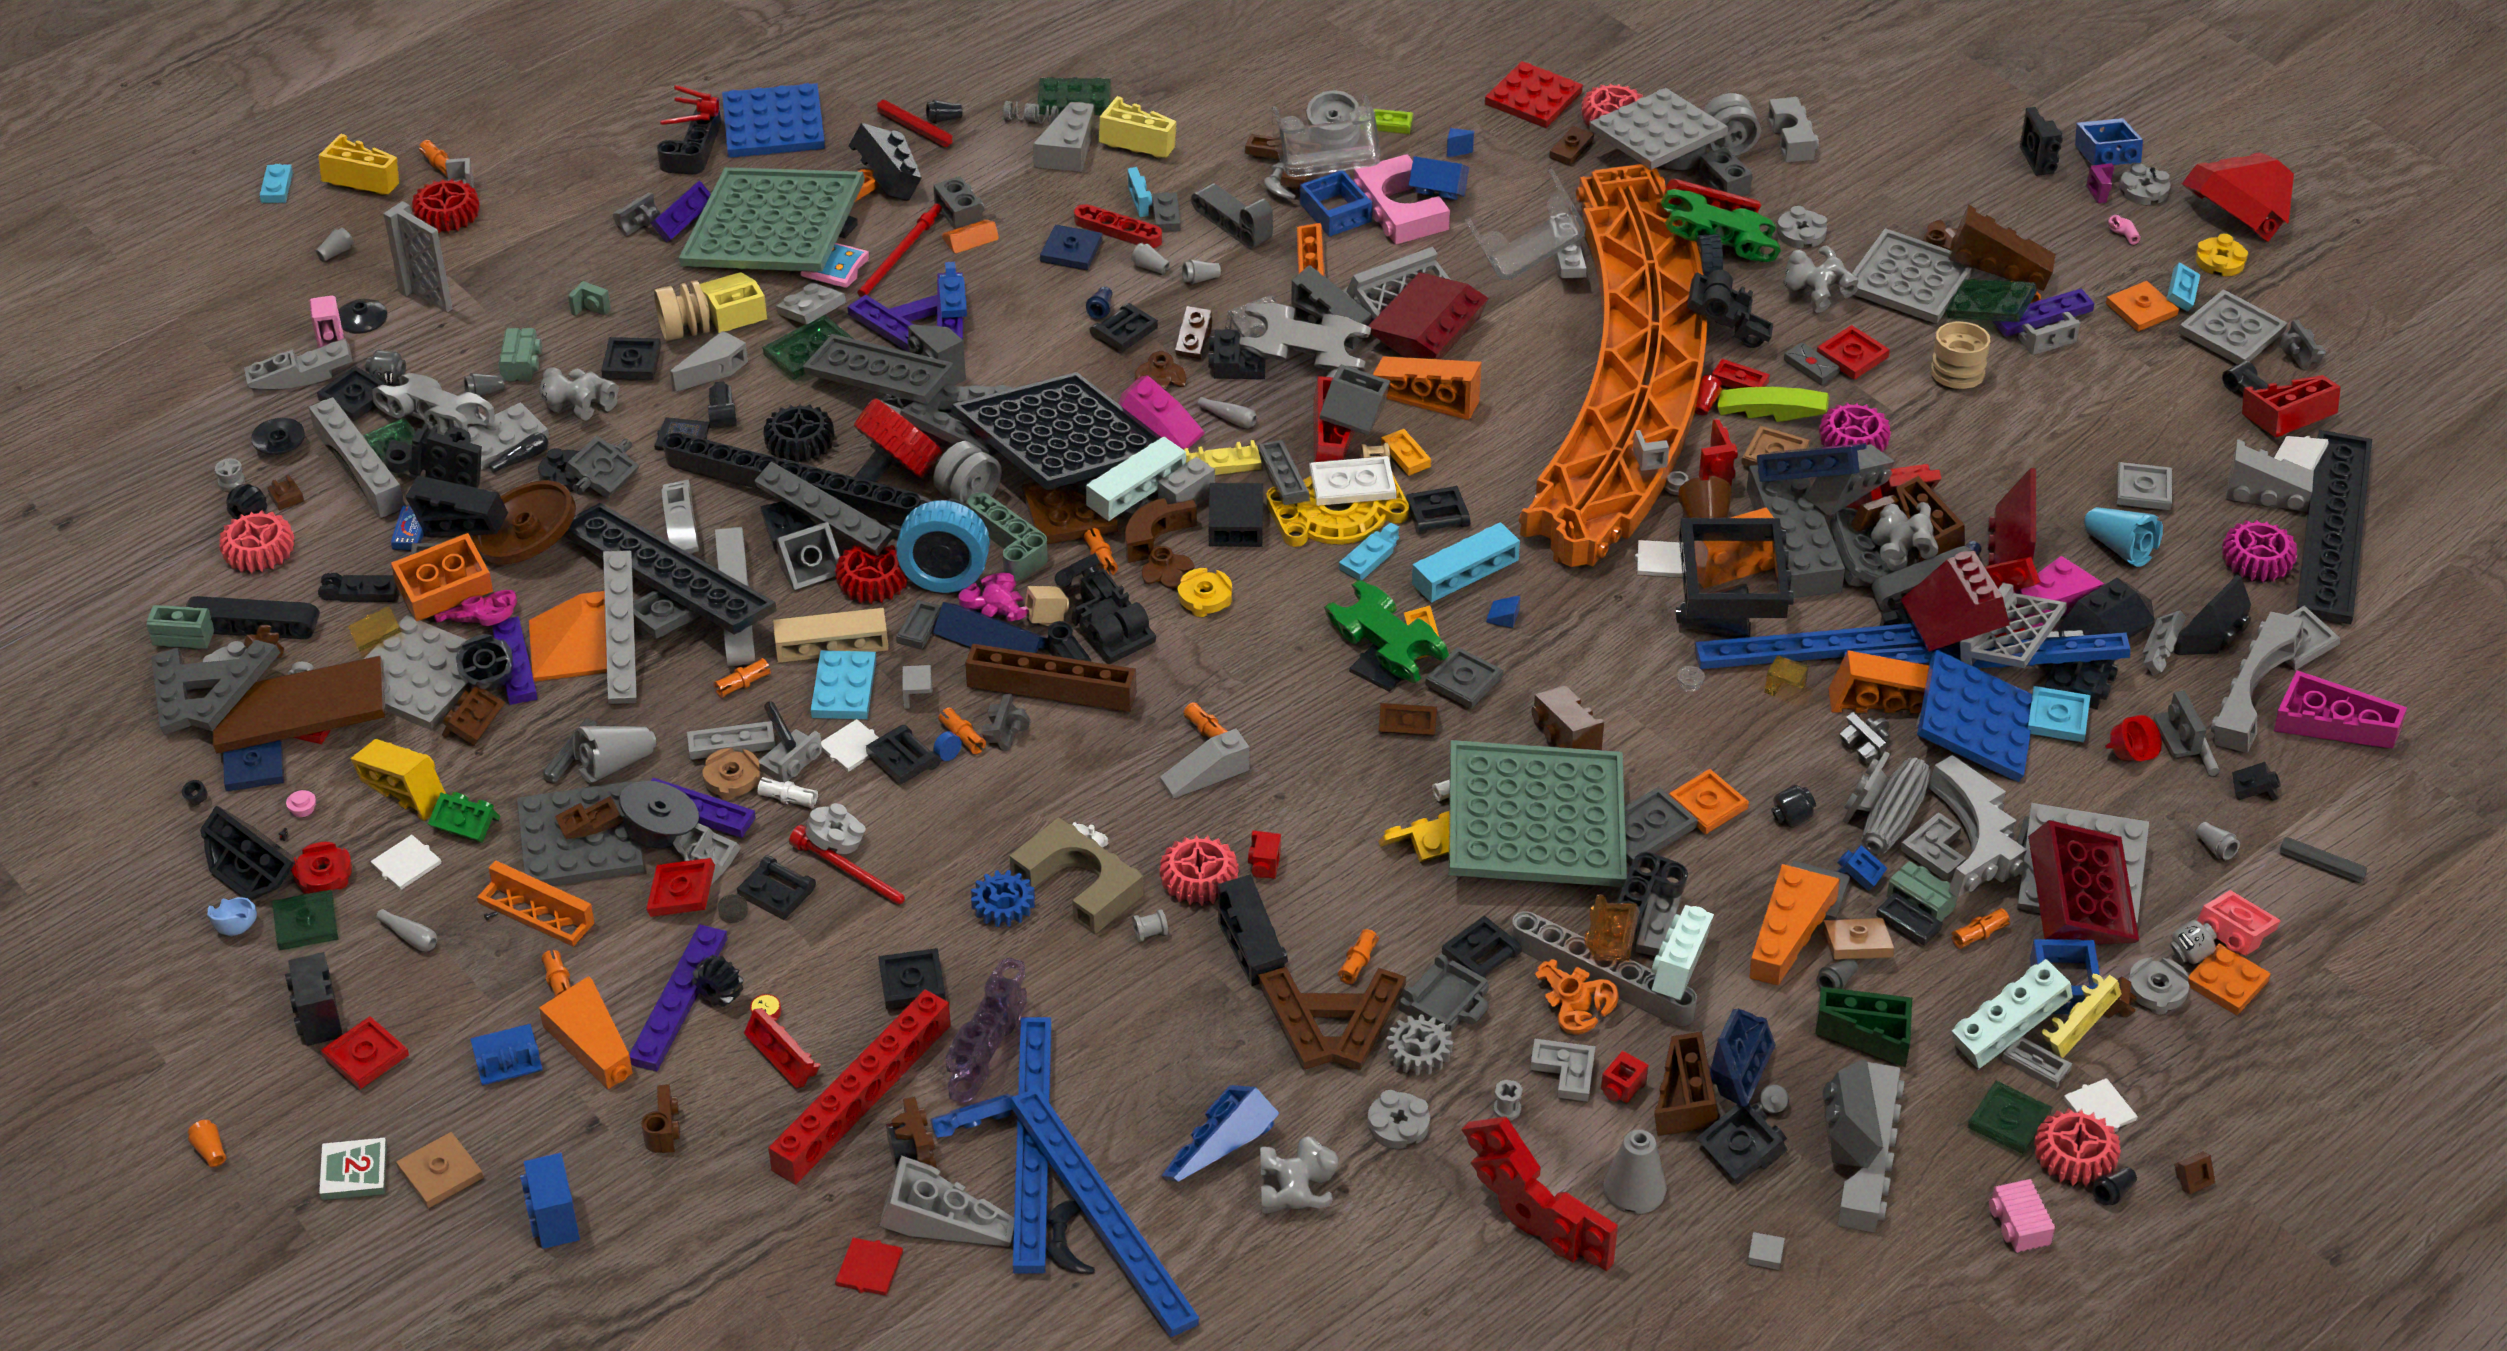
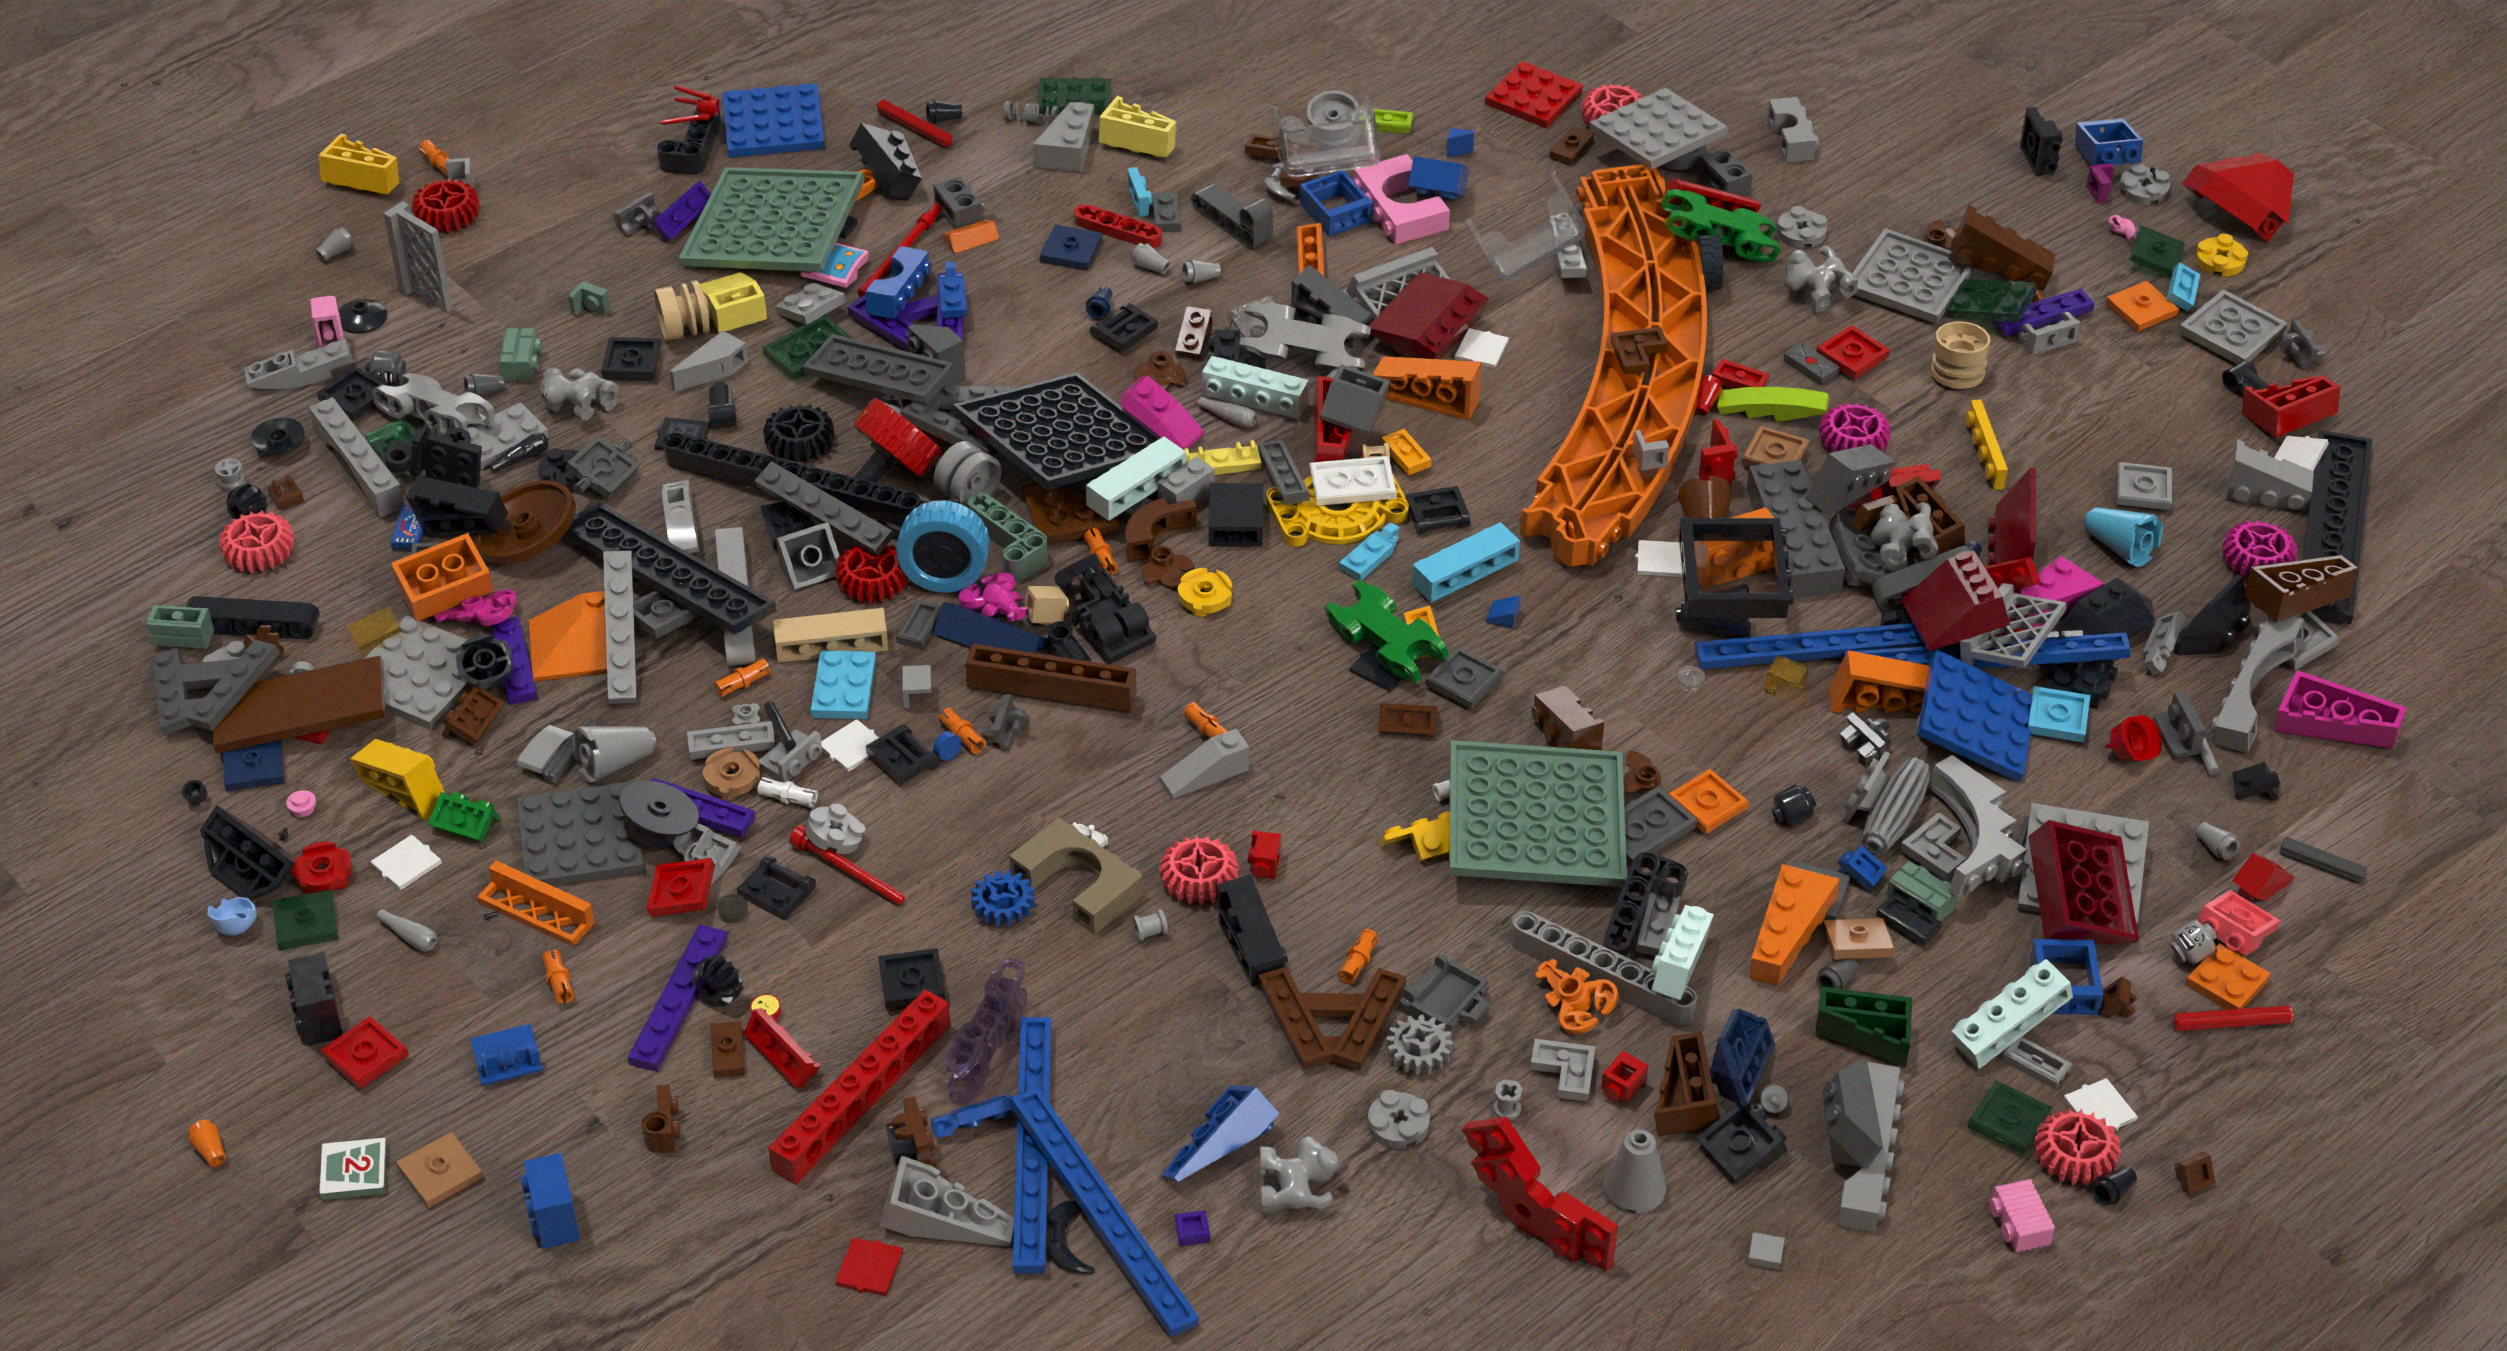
medium azure plate [260,164,293,203] -> none
black hinge [318,573,398,602] -> none
orange slope [539,976,633,1089] -> none
reddish brown slope [555,796,623,839] -> none
black plate [1442,915,1522,979] -> none
clear orange bracket [1585,895,1639,961] -> none
light grey plate [1664,471,1689,495] -> none
black plate [1687,270,1773,348] -> none
light grey wheel [1703,93,1761,156] -> none
dark blue panel [1757,443,1867,482] -> none
orange pin [1951,908,2010,949] -> none
light yellow plate [2042,974,2122,1058] -> none
light grey plate [2129,957,2190,1015] -> none
none -> light grey slope [517,725,573,774]
none -> reddish brown plate [711,1021,745,1078]
none -> light grey plate [732,703,760,726]
none -> blue arch [866,246,932,319]
none -> dark purple tile [1174,1210,1210,1246]
none -> light aqua brick [1202,356,1309,419]
none -> white piece [1455,328,1509,369]
none -> reddish brown plate [1610,327,1668,375]
none -> reddish brown plate [1623,750,1661,793]
none -> yellow plate [1965,400,2008,490]
none -> clear green plate [2129,224,2185,278]
none -> red axle [2173,1005,2293,1031]
none -> red slope [2232,852,2295,901]
none -> reddish brown wedge [2244,555,2358,622]

